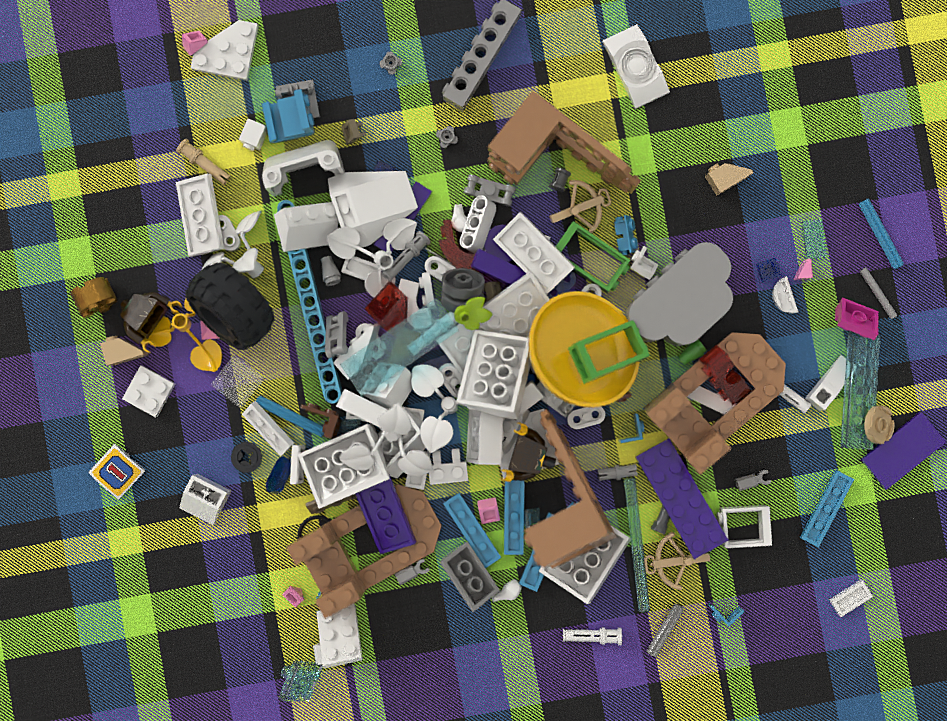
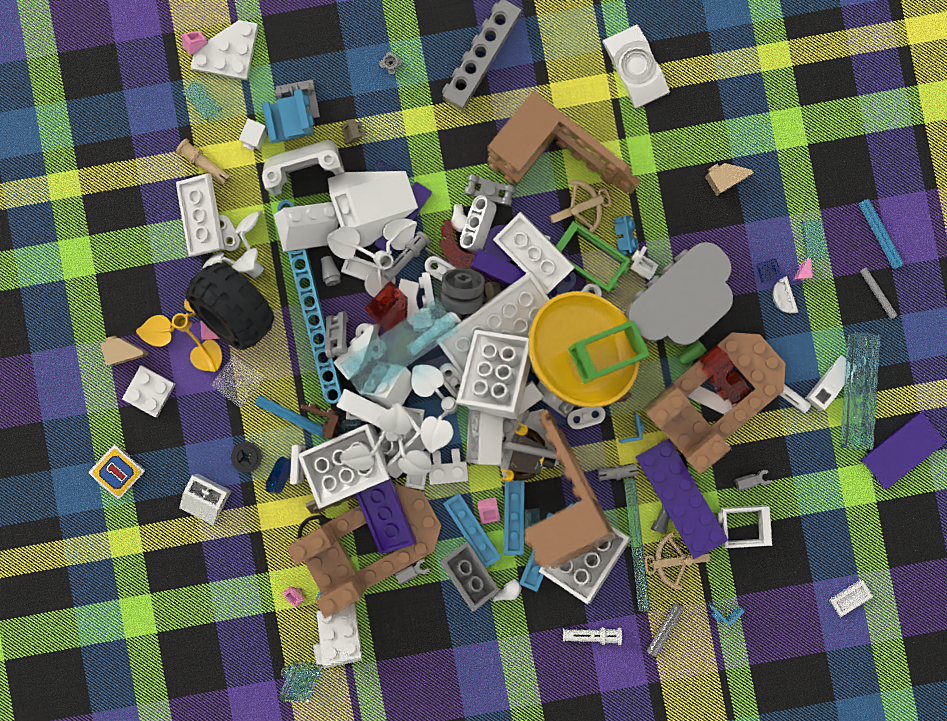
pearl gold brick [70,277,117,318] -> none
dark brown torso [120,292,182,353] -> none
white plate [242,401,294,456] -> none
light grey plate [436,126,458,148] -> none
lime plate [454,297,493,330] -> none
dark grey bush [549,168,571,192] -> none
dark azure plate [800,470,854,548] -> none
dark pink plate [835,297,878,340] -> none
tan tile [864,405,895,444] -> none
none -> clear light blue plate [182,80,221,122]
none -> light grey bar [505,441,557,459]

